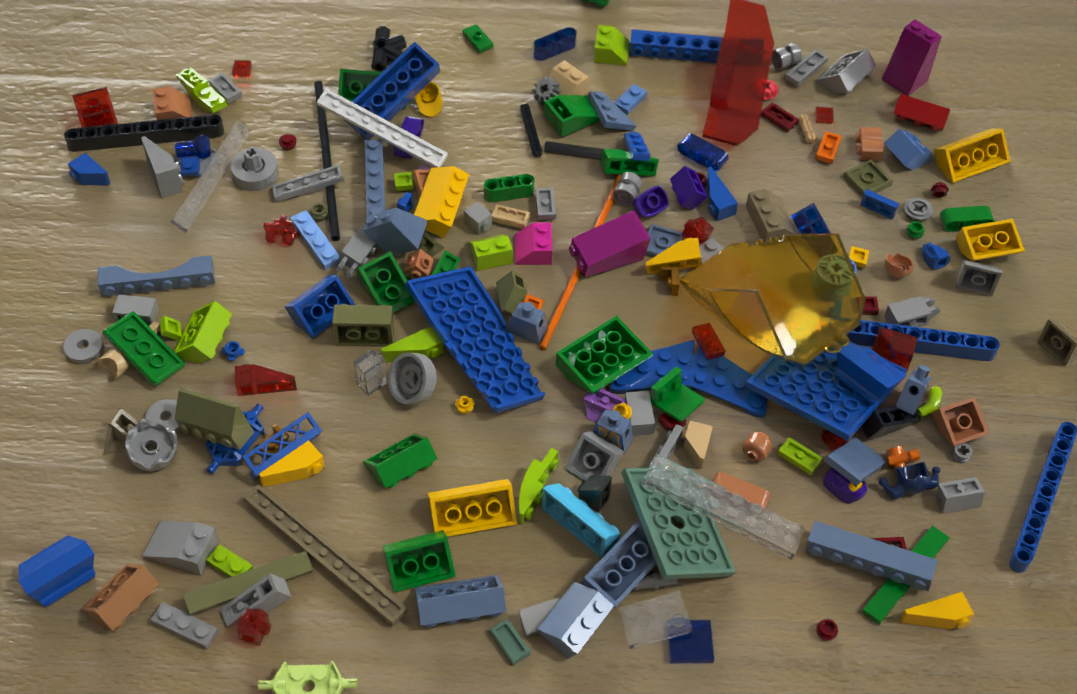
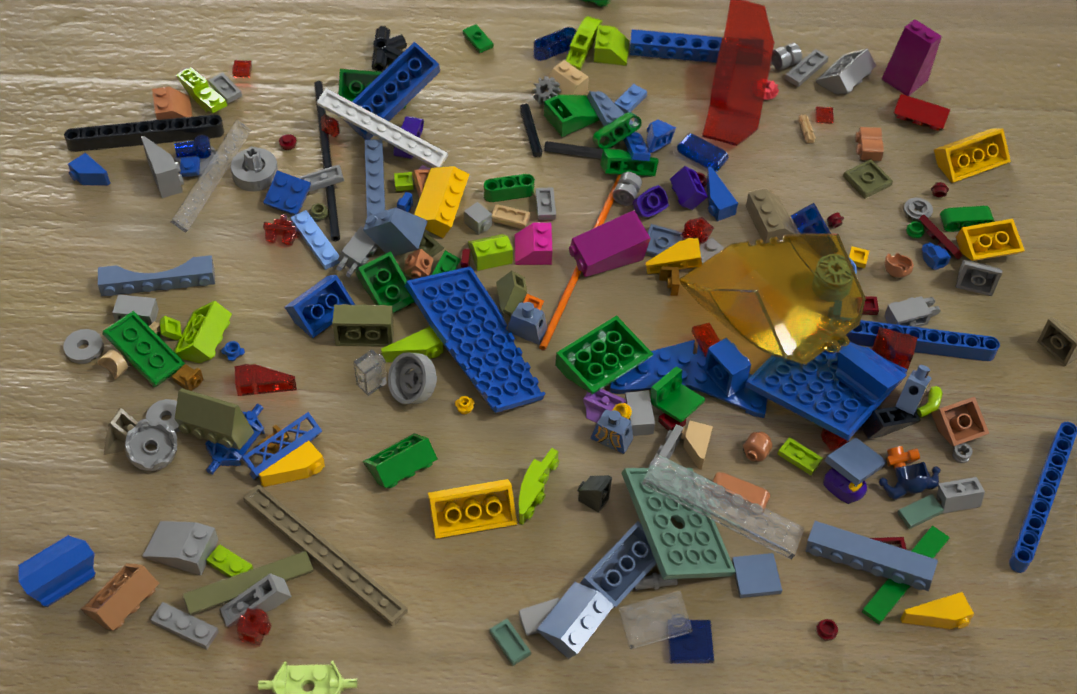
clear red brick [72,87,118,127] -> none
green slope [382,530,456,592] -> none
yellow cap [415,81,443,117] -> none
sand blue slope [415,575,506,627] -> none
medium azure slope [542,483,621,558] -> none
light grey slope [565,431,624,481] -> none
dark red tile [761,102,799,133] -> none
orange plate [815,131,842,164] -> none
blue plate [860,189,899,220] -> none
medium blue slope [884,128,934,170] -> none
none -> pearl gold bracket [172,364,204,391]
none -> blue plate [263,170,311,215]
none -> clear red plate [321,114,340,138]
none -> dark red tile [461,249,471,268]
none -> lime slope [565,16,602,70]
none -> green beam [592,112,642,149]
none -> blue slope [646,119,676,153]
none -> blue brick [704,337,751,397]
none -> sand blue tile [732,553,782,598]
none -> dark red plate [827,212,844,228]
none -> sand green tile [897,494,944,529]
none -> dark red plate [919,215,963,260]

